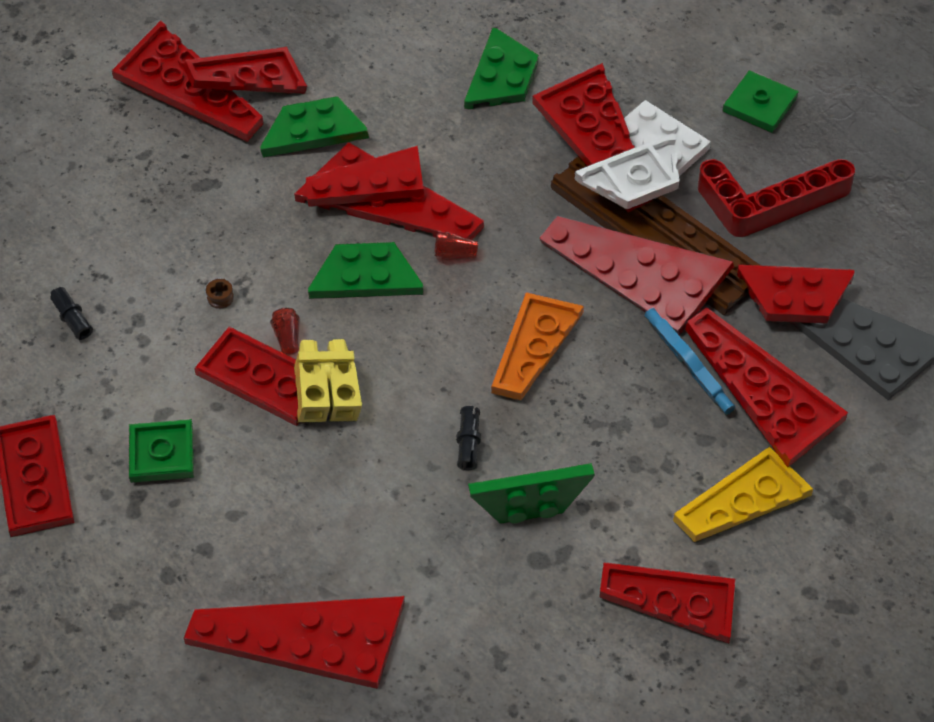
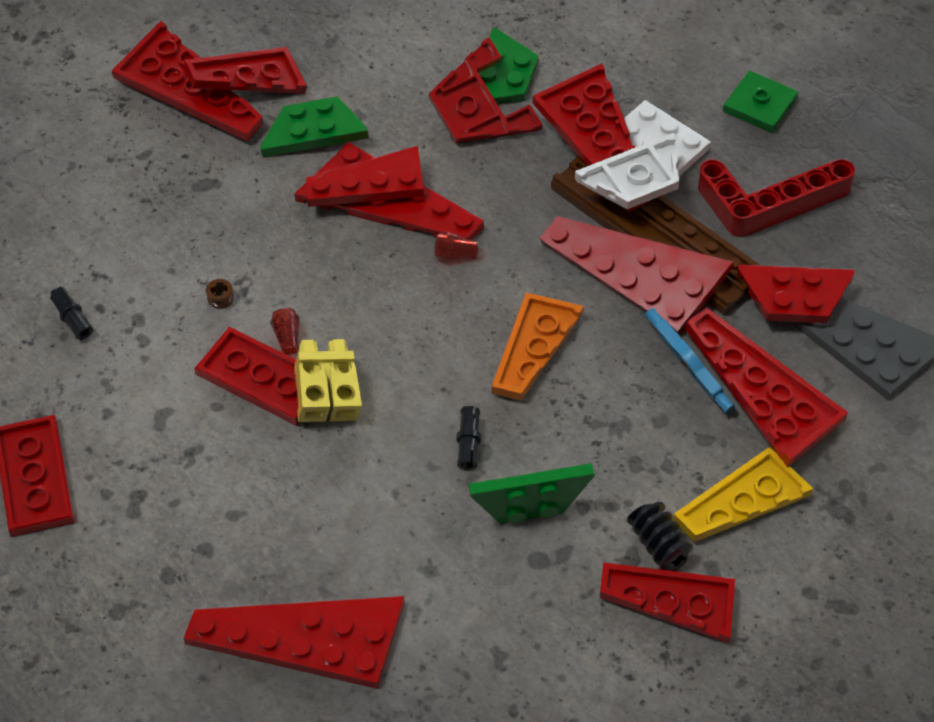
green plate [129,419,194,483] -> none
green wing [308,242,423,299] -> none
none -> red wing [429,37,542,143]
none -> black piece [627,502,693,571]

